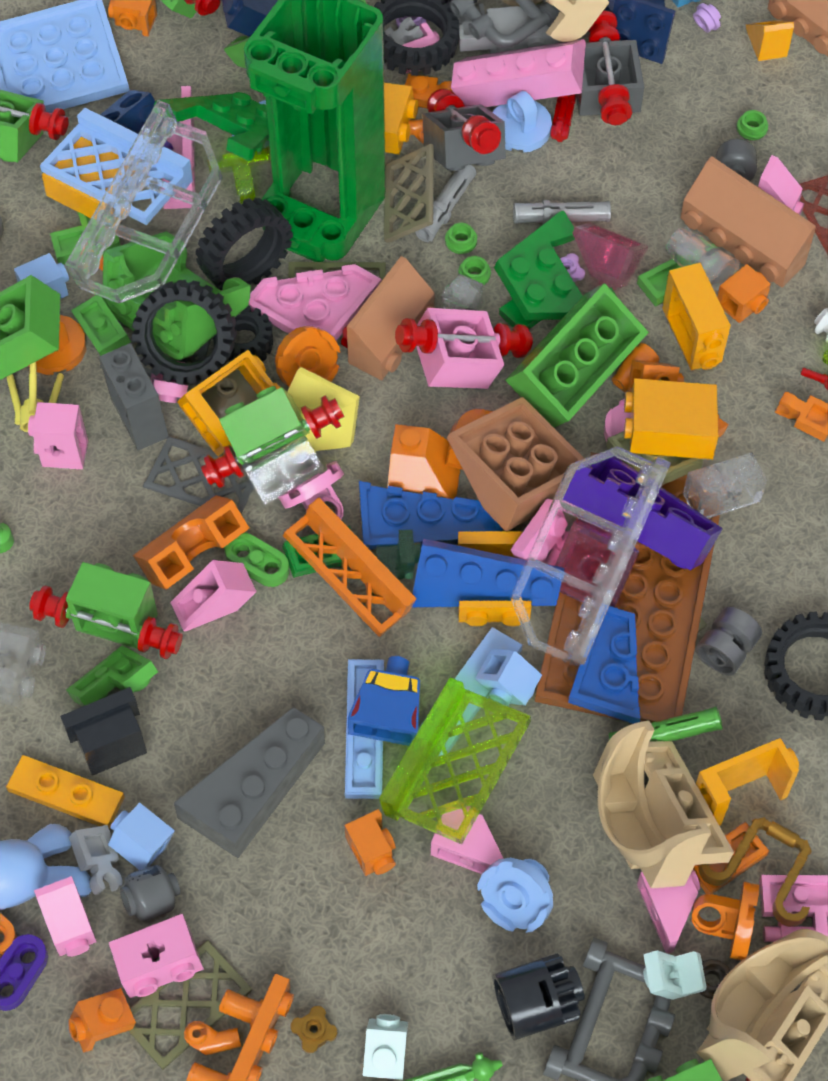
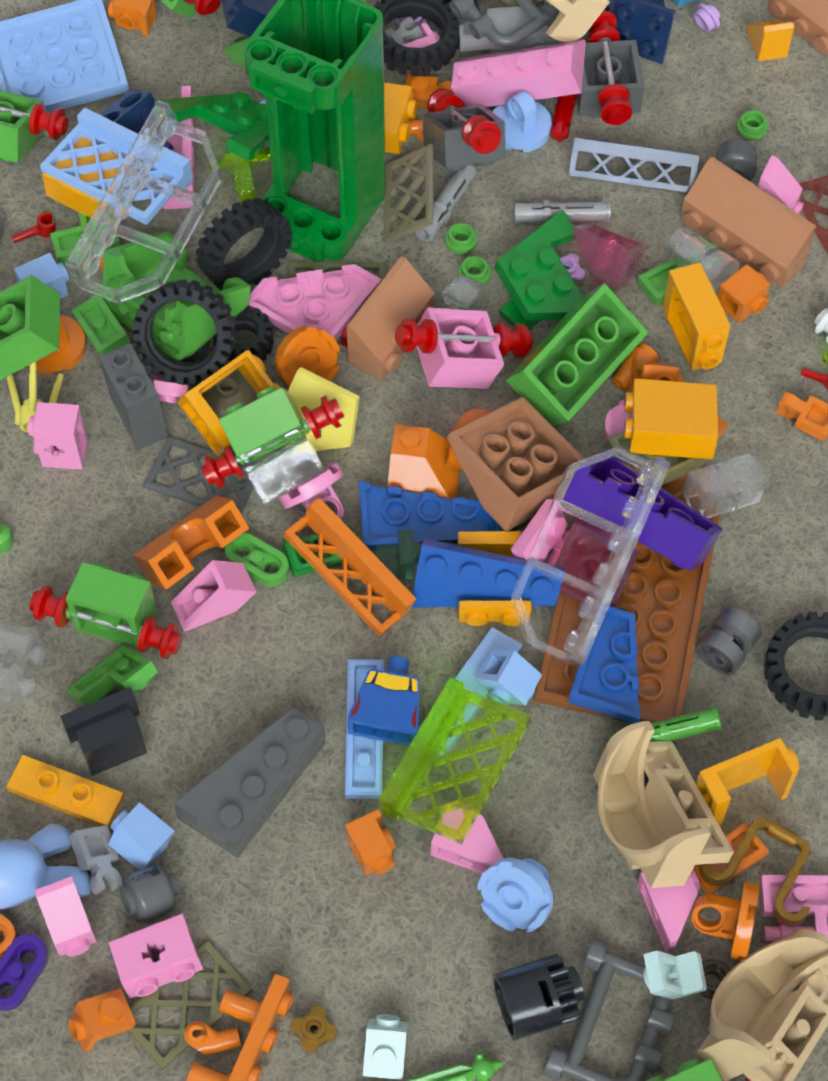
none -> red hand [11,212,56,243]
none -> fence [568,137,700,192]

